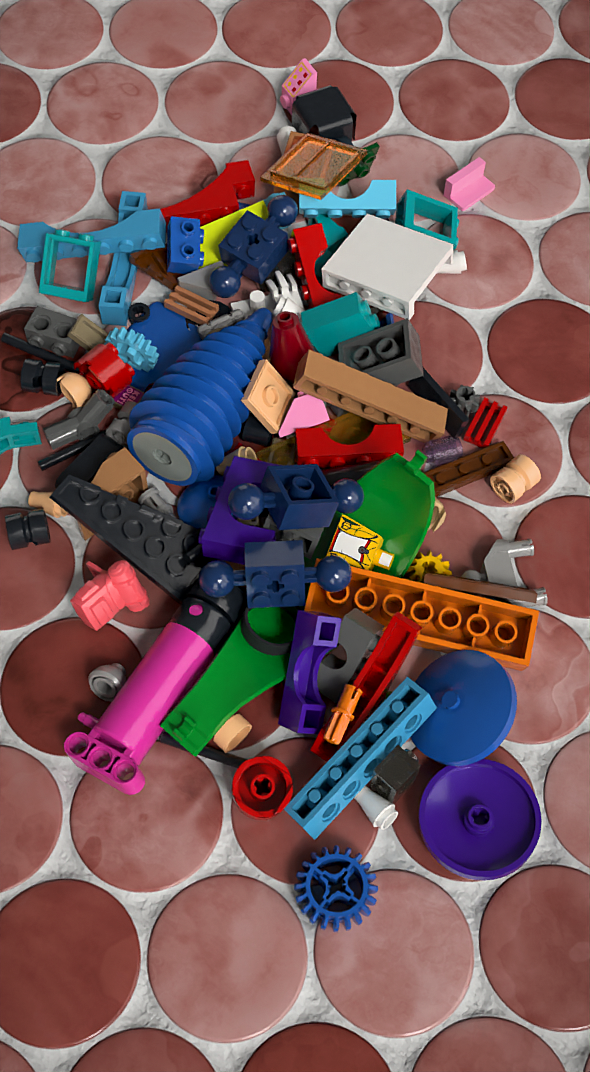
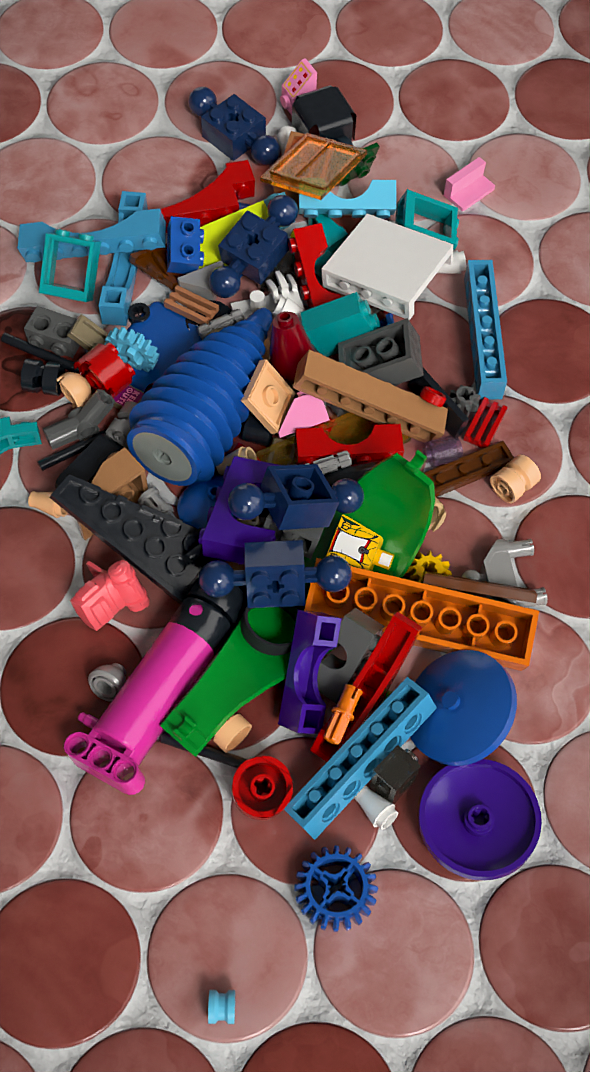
black wheel [5,508,51,550] -> none
none -> dark blue brick [188,86,280,165]
none -> medium azure wheel [208,990,235,1024]
none -> light grey axle [304,451,352,475]
none -> red tile [419,386,447,407]
none -> dark azure brick [464,260,507,400]

